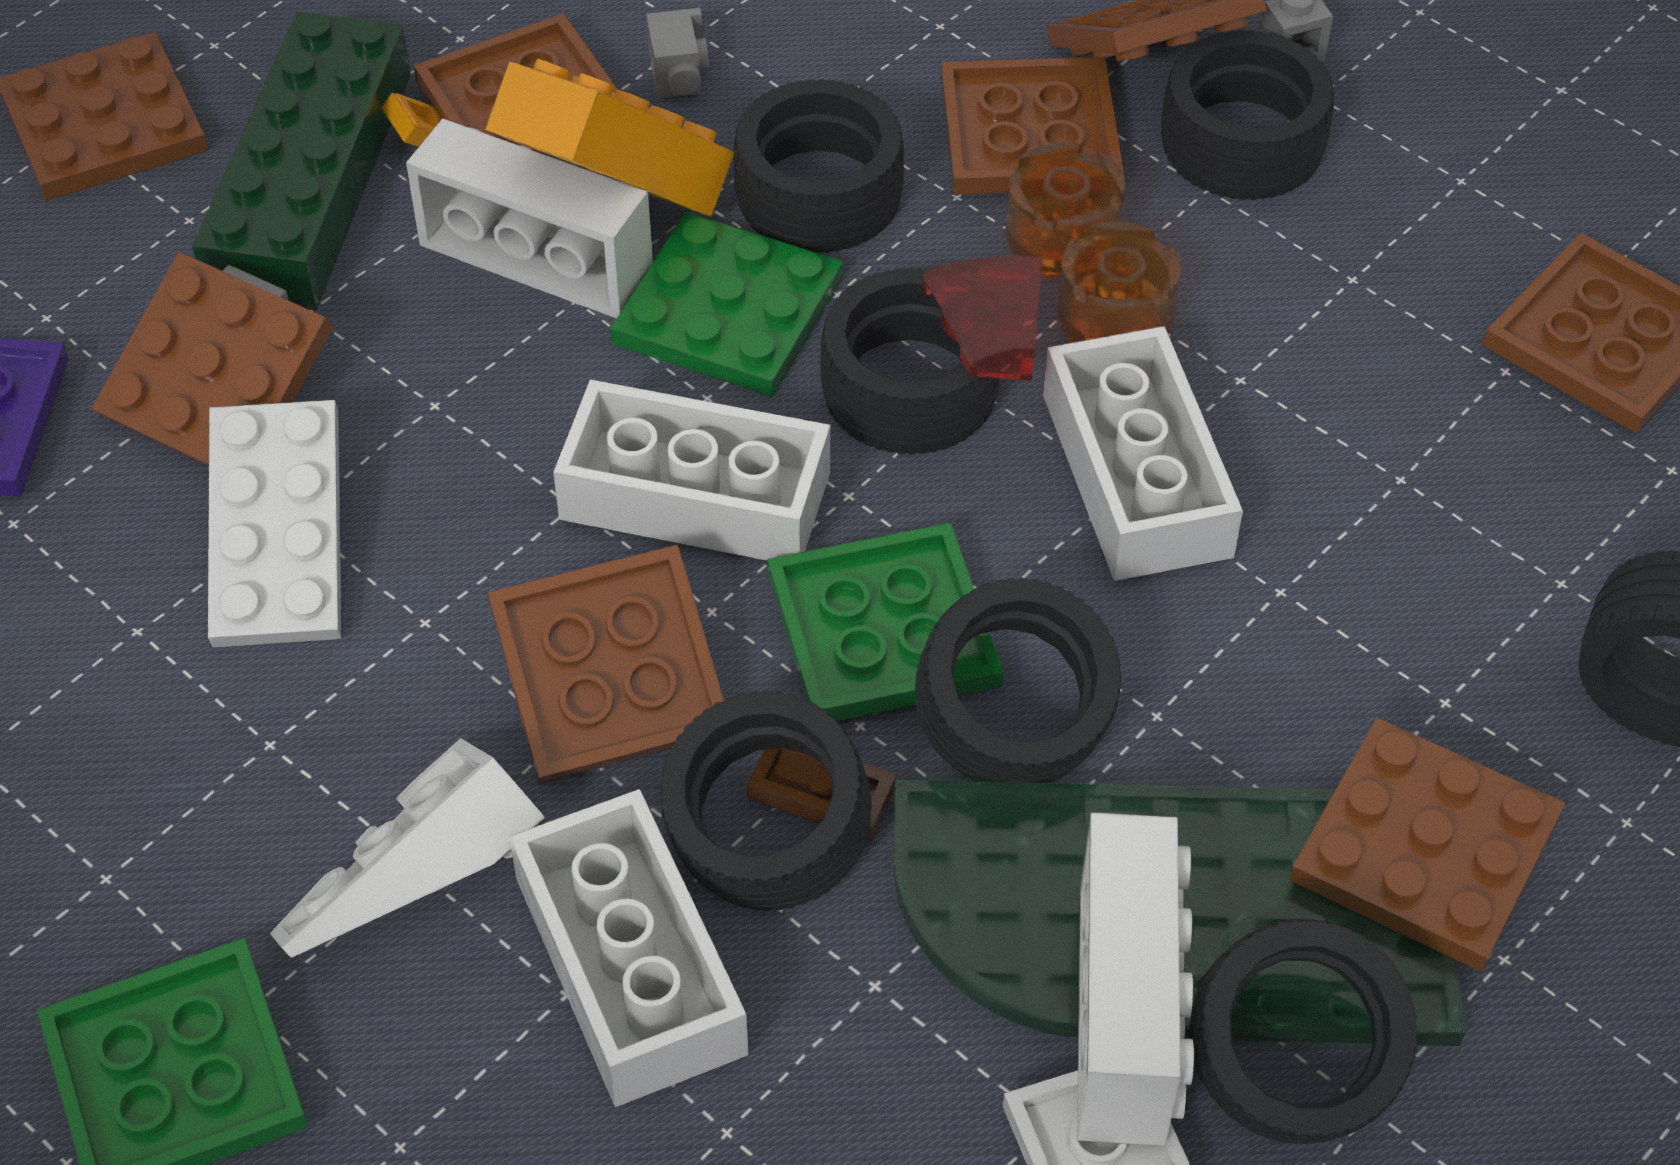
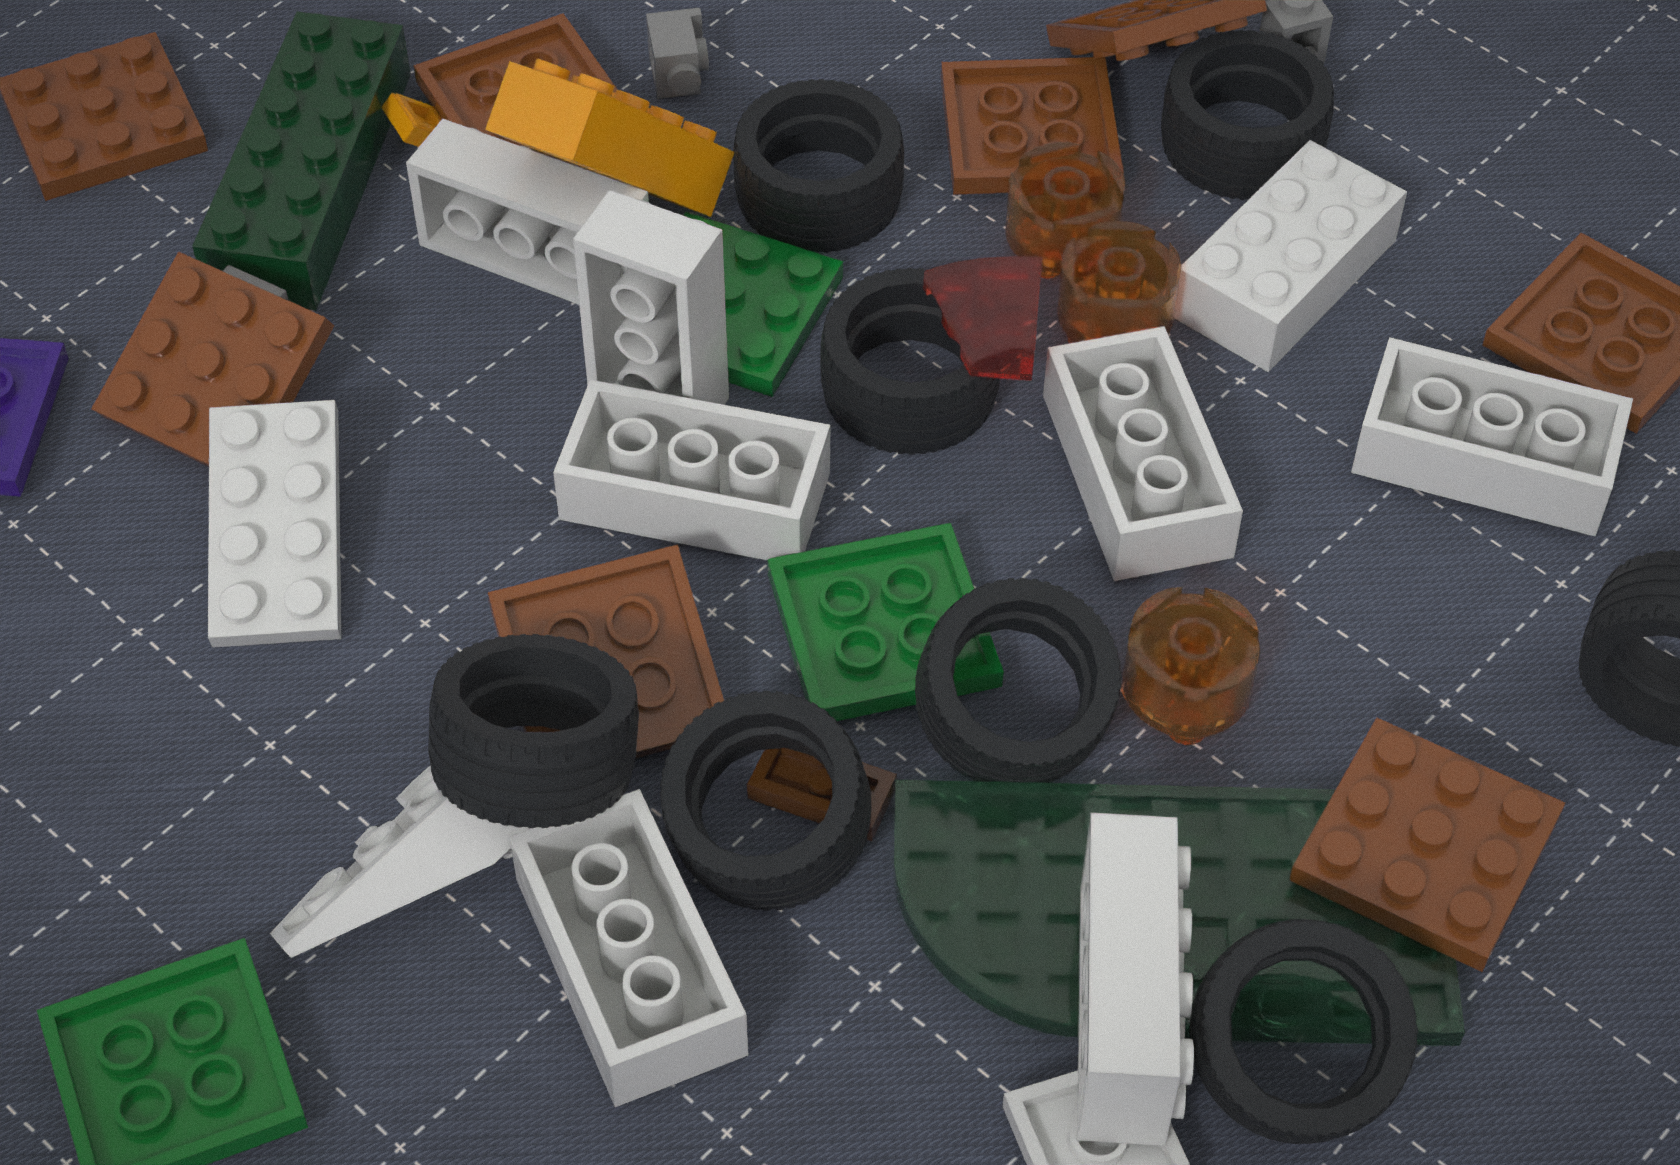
none -> black tyre [428,634,639,828]
none -> white brick [573,190,729,405]
none -> clear orange brick [1121,587,1260,745]
none -> white brick [1171,140,1407,372]
none -> white brick [1351,337,1633,536]

